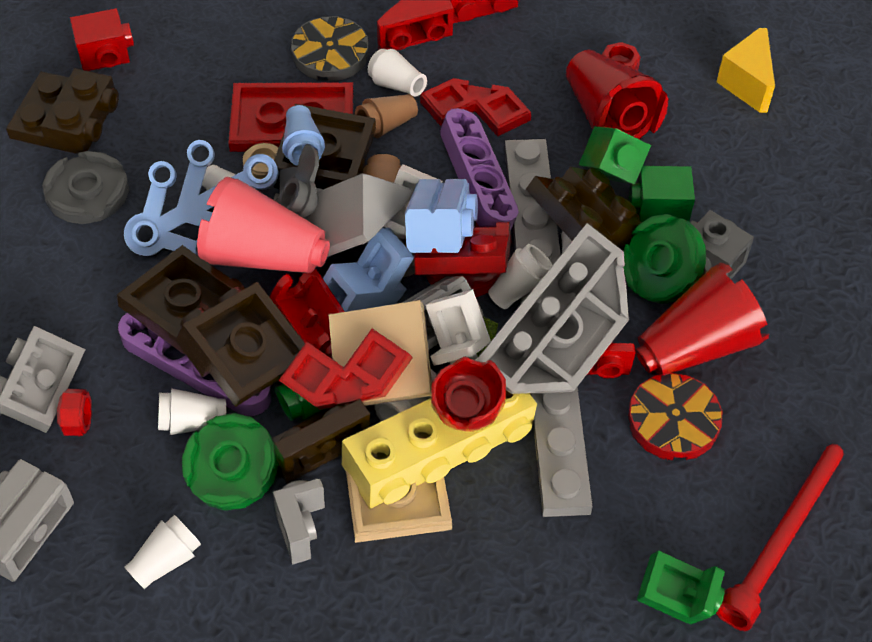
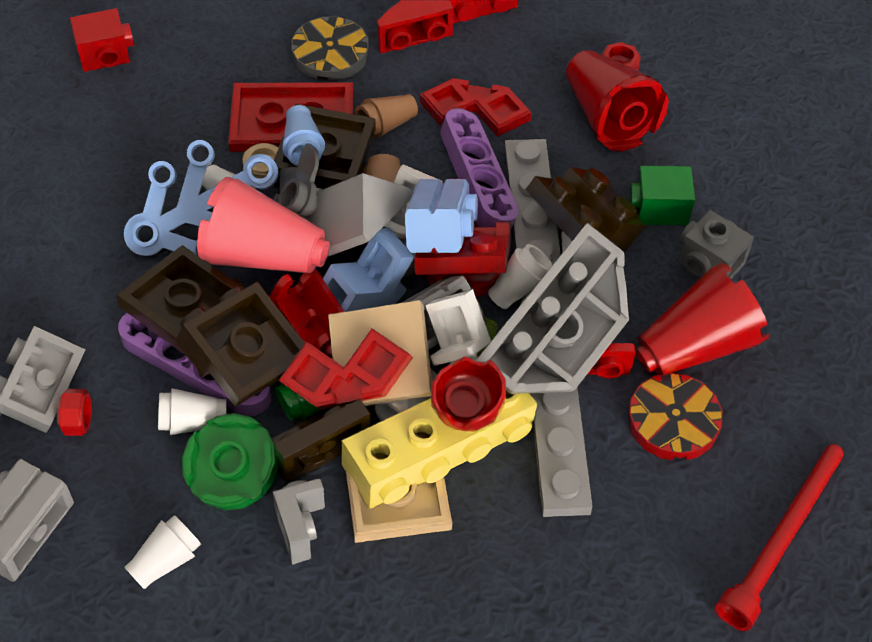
dark brown plate [6,68,119,154] -> none
dark grey tile [42,151,129,224] -> none
white cone [368,49,427,97] -> none
green brick [579,126,651,185] -> none
green tile [623,214,706,304] -> none
green bracket [637,551,725,624] -> none
yellow slope [716,28,775,113] -> none

